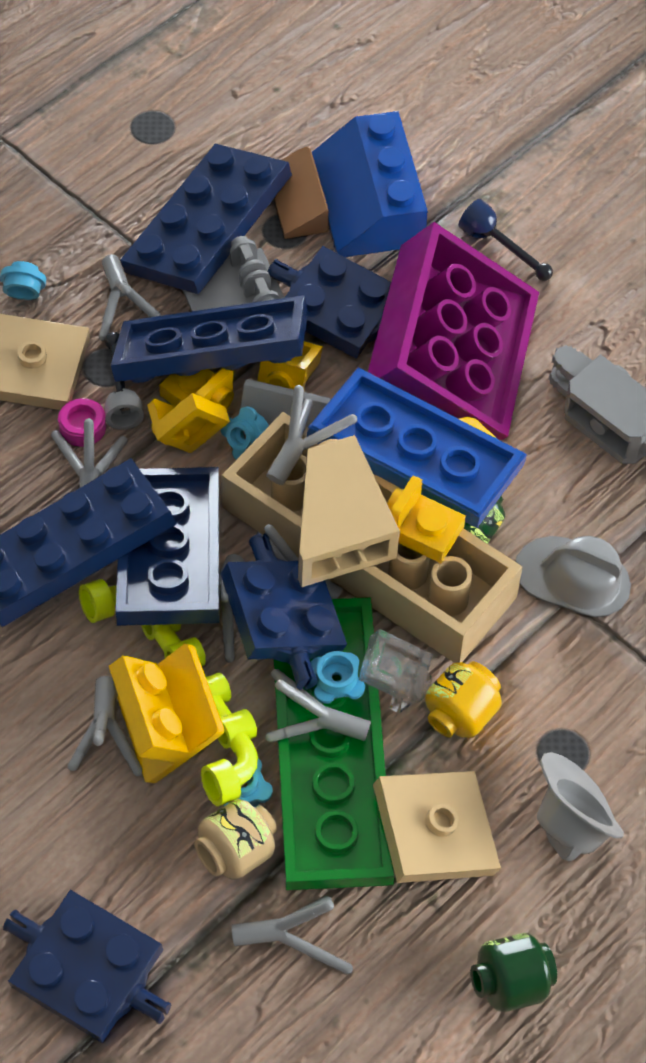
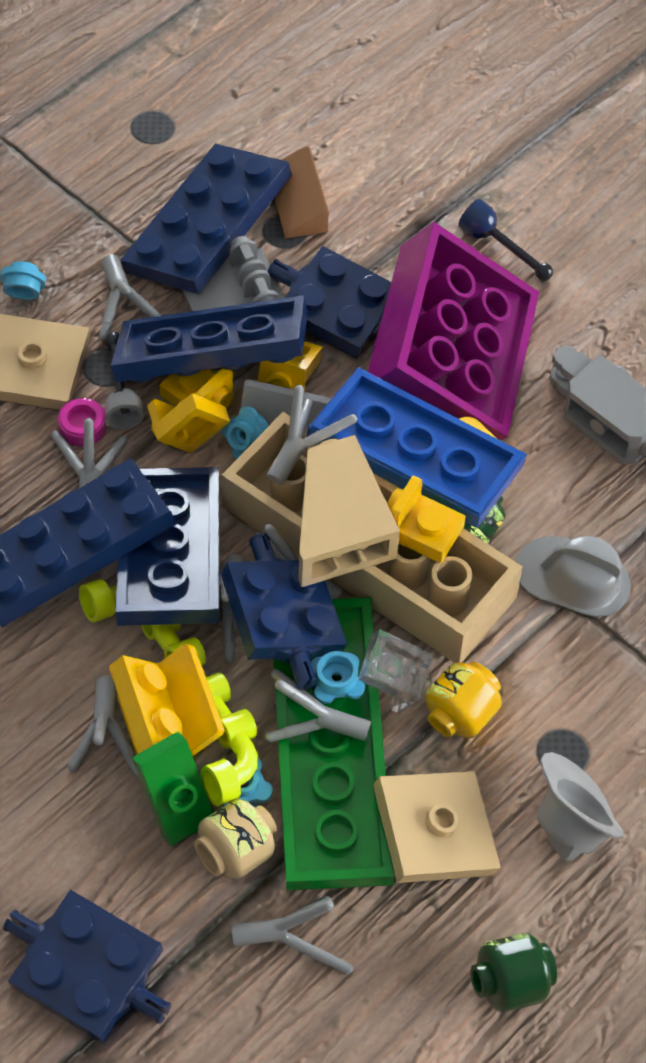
blue slope [312,111,428,257] -> none
none -> green plate [132,731,214,846]

